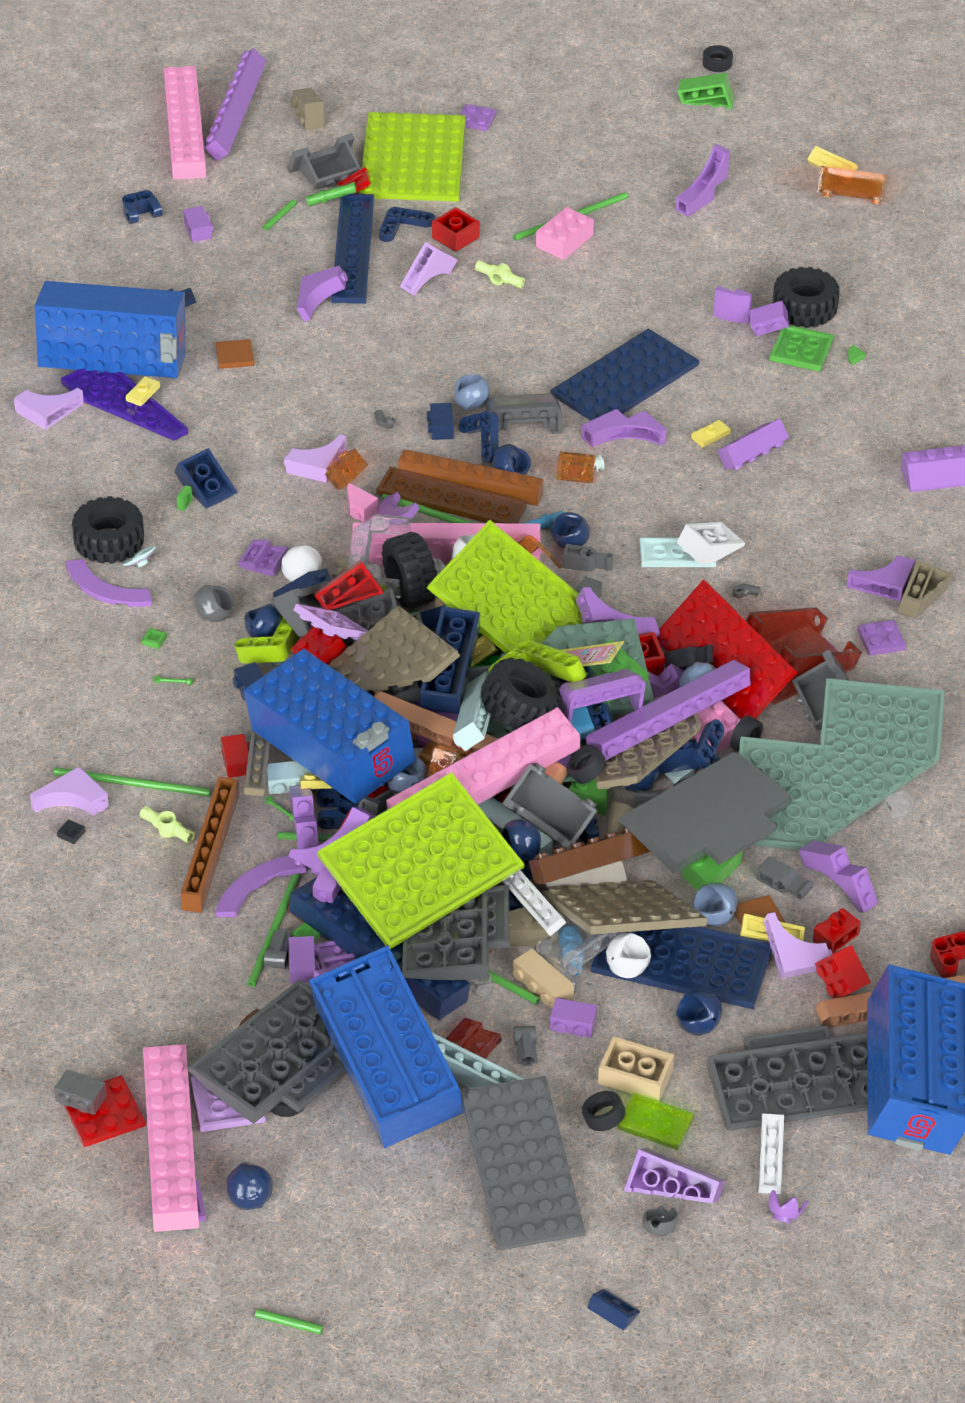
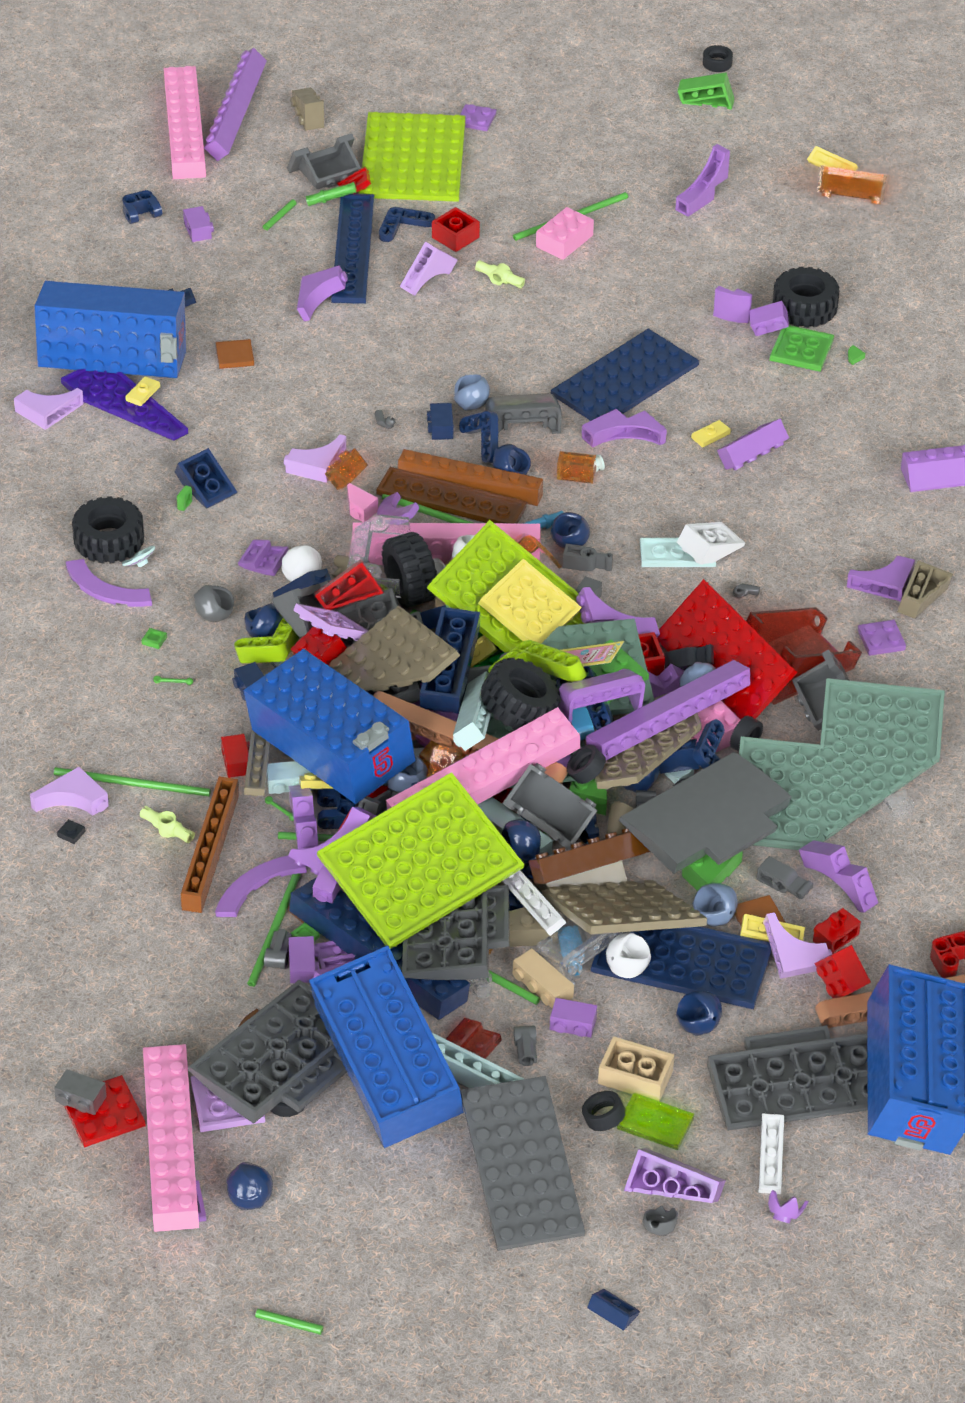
none -> light yellow plate [478,559,582,644]

